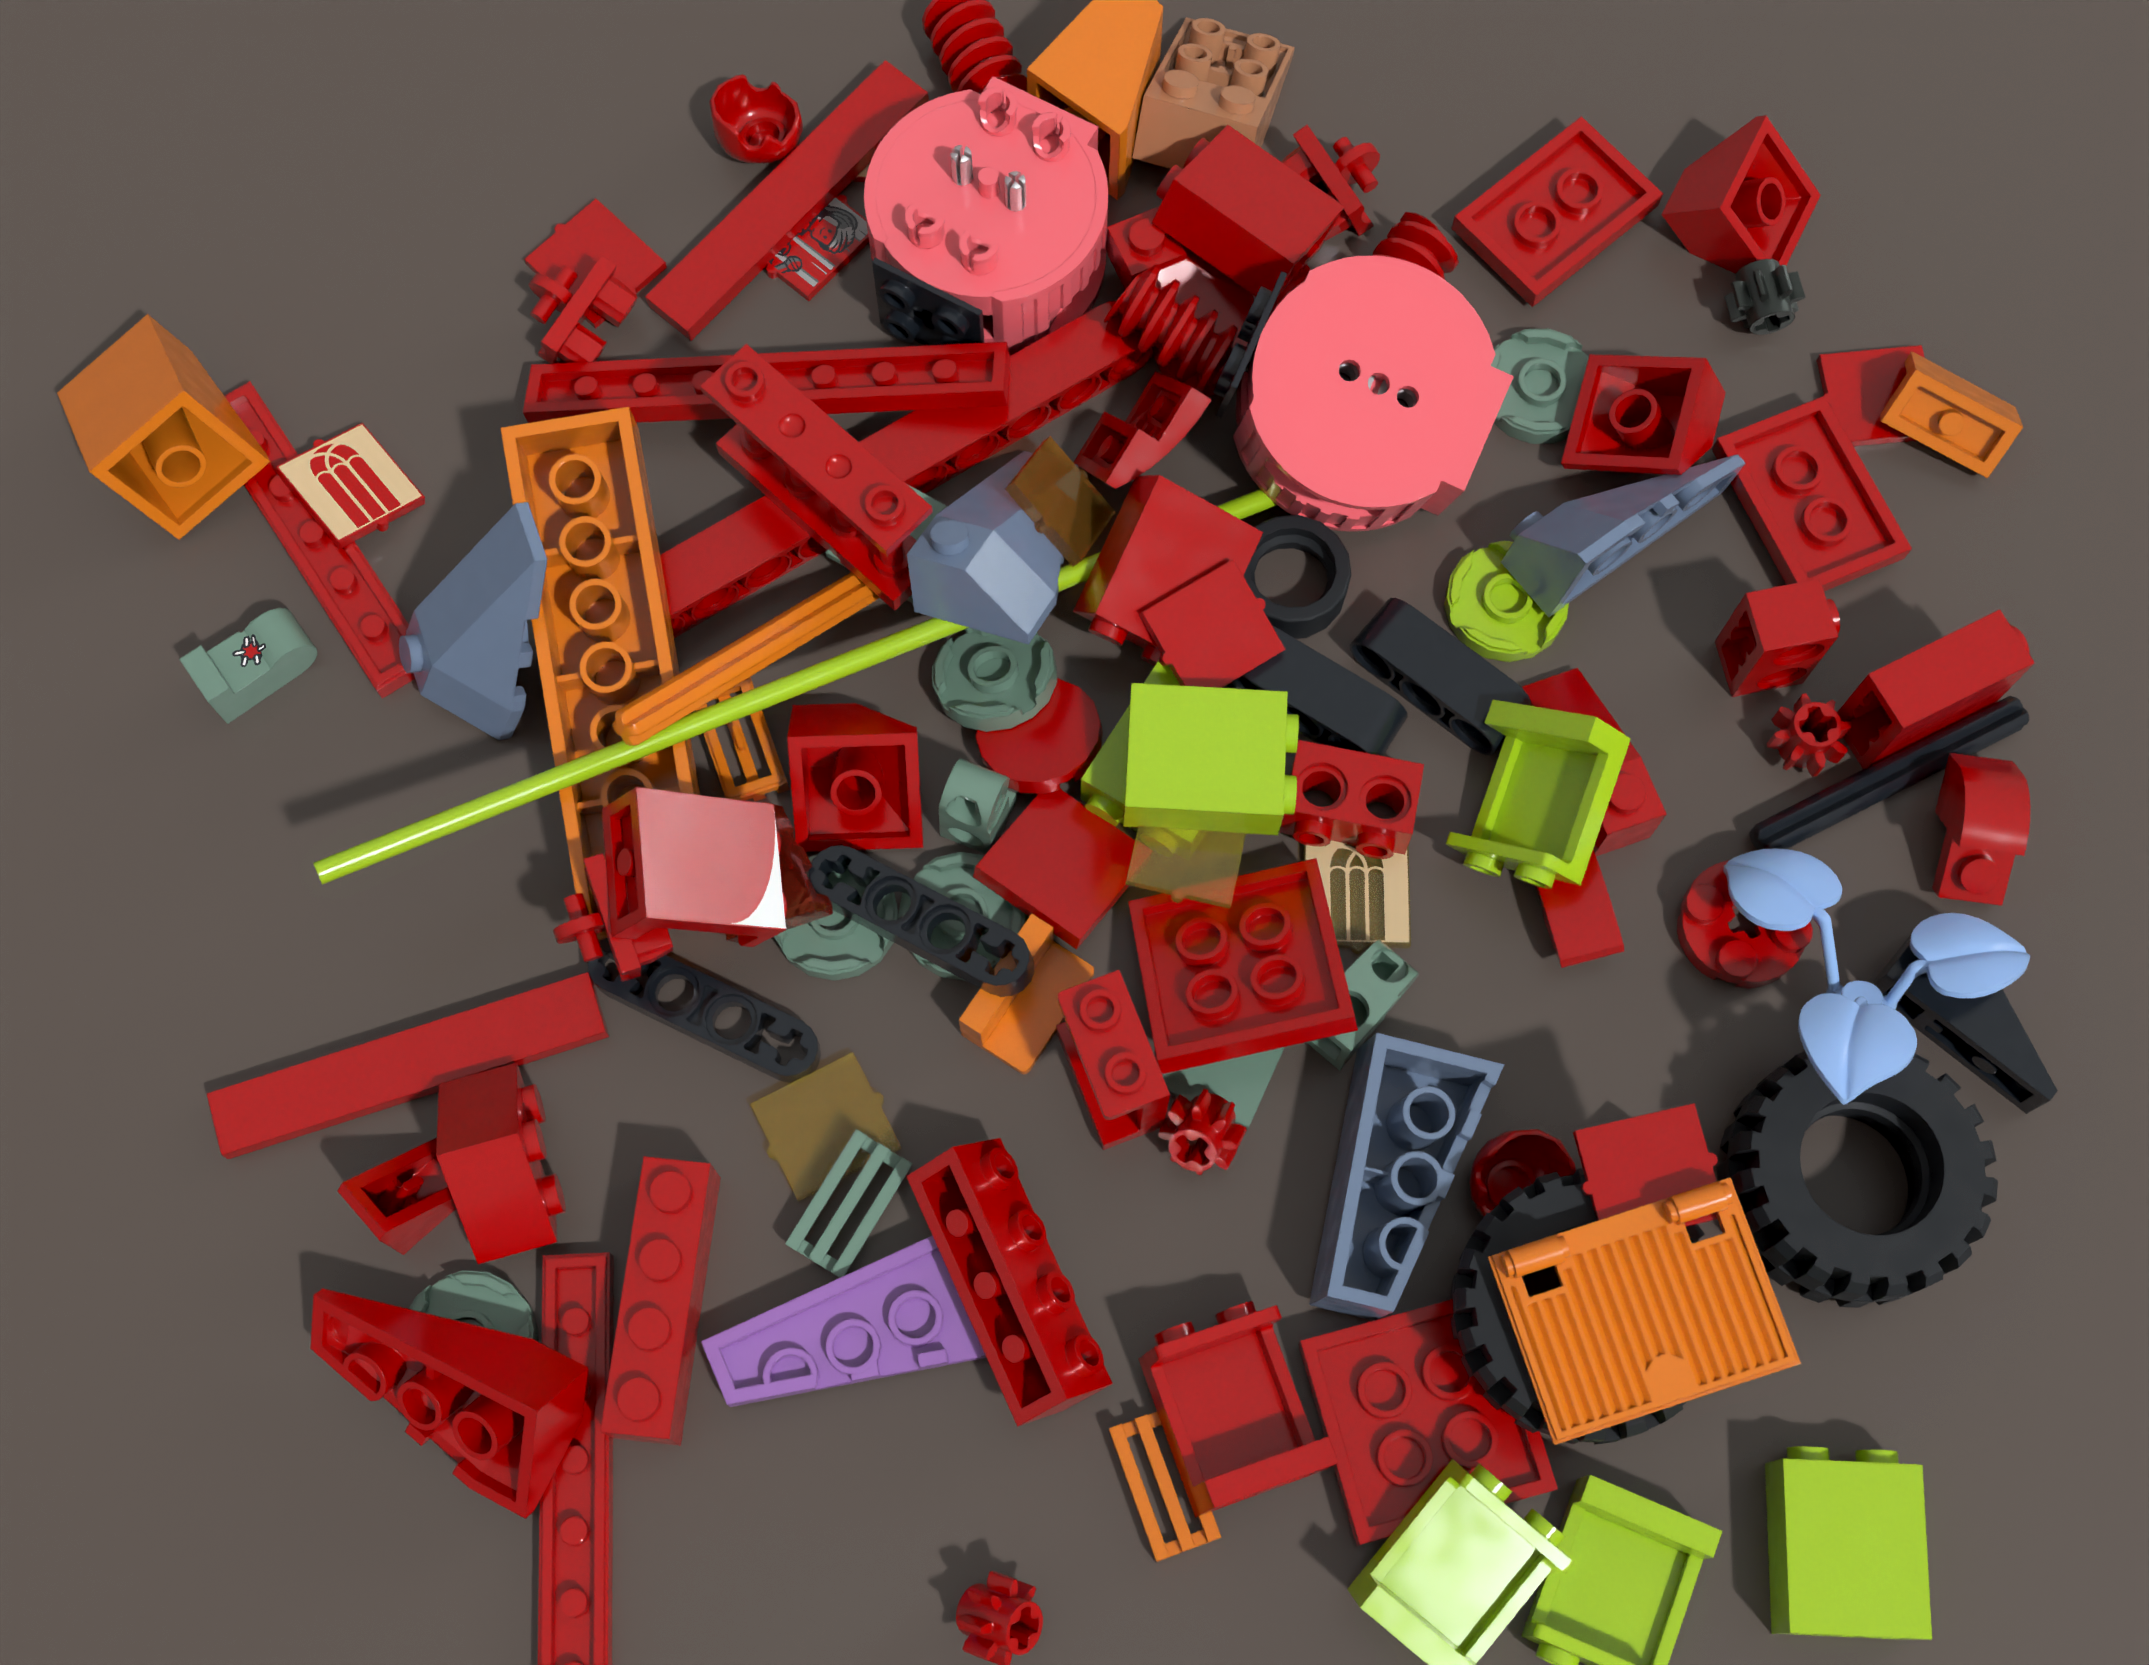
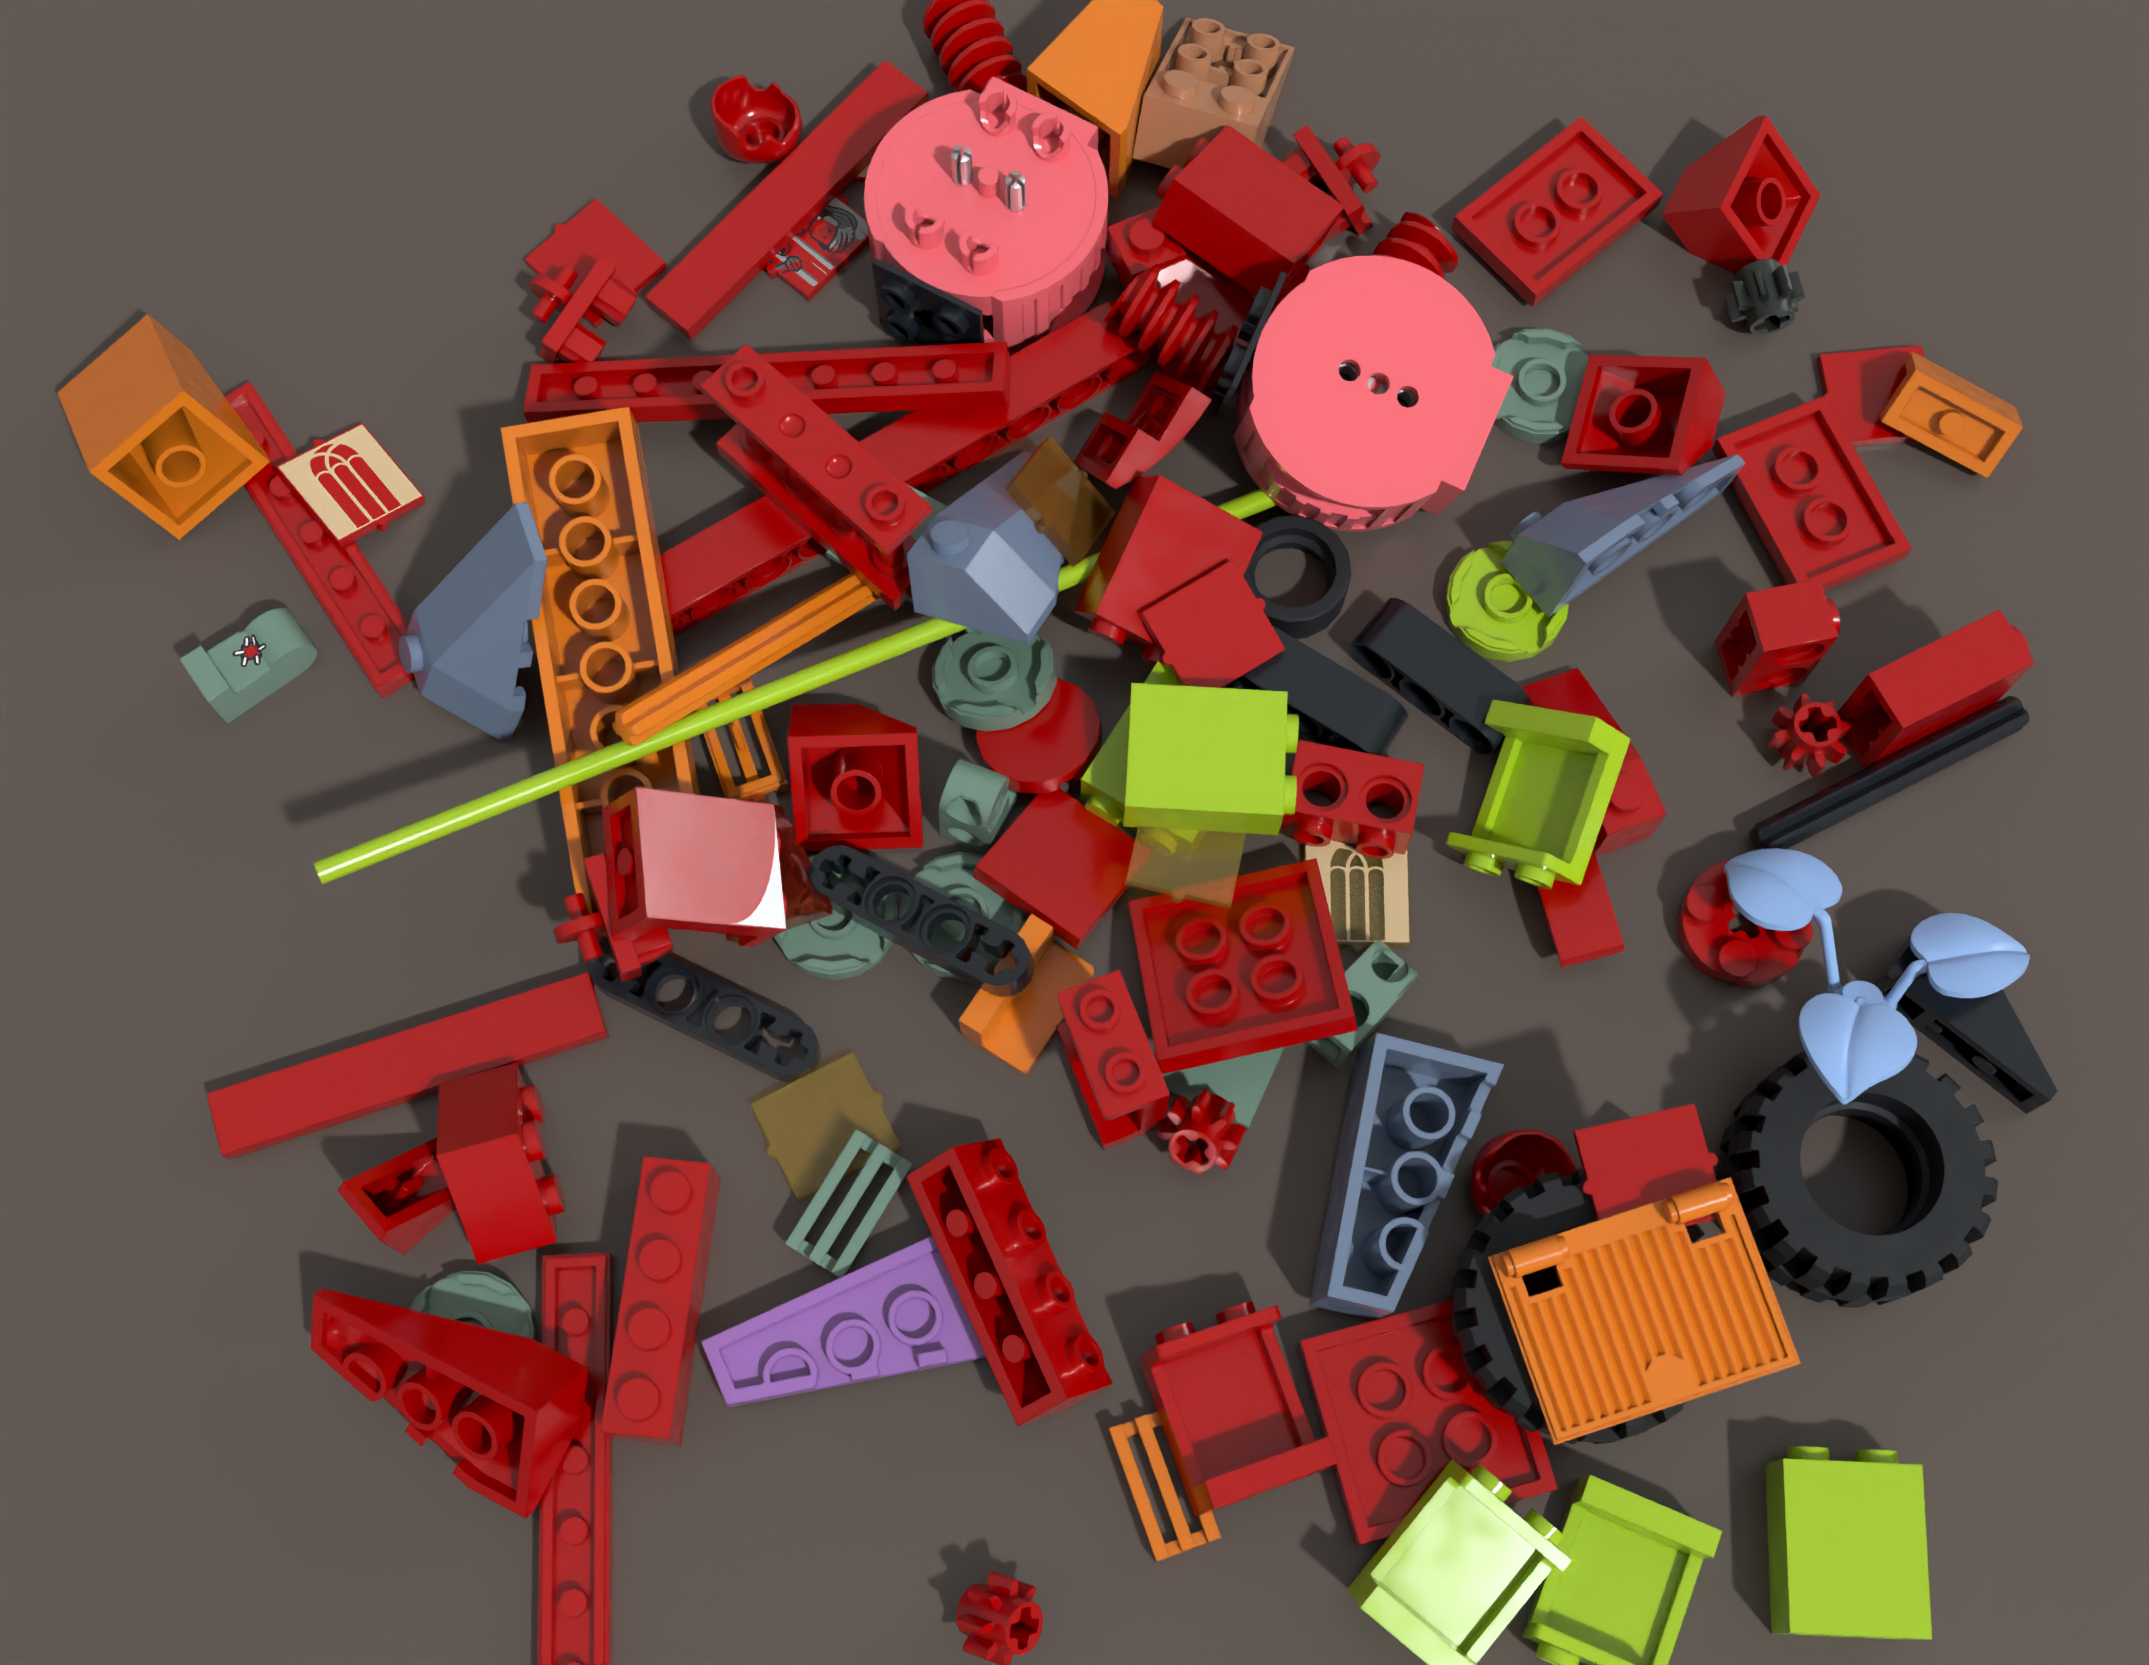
red brick [1932,753,2031,906] -> none

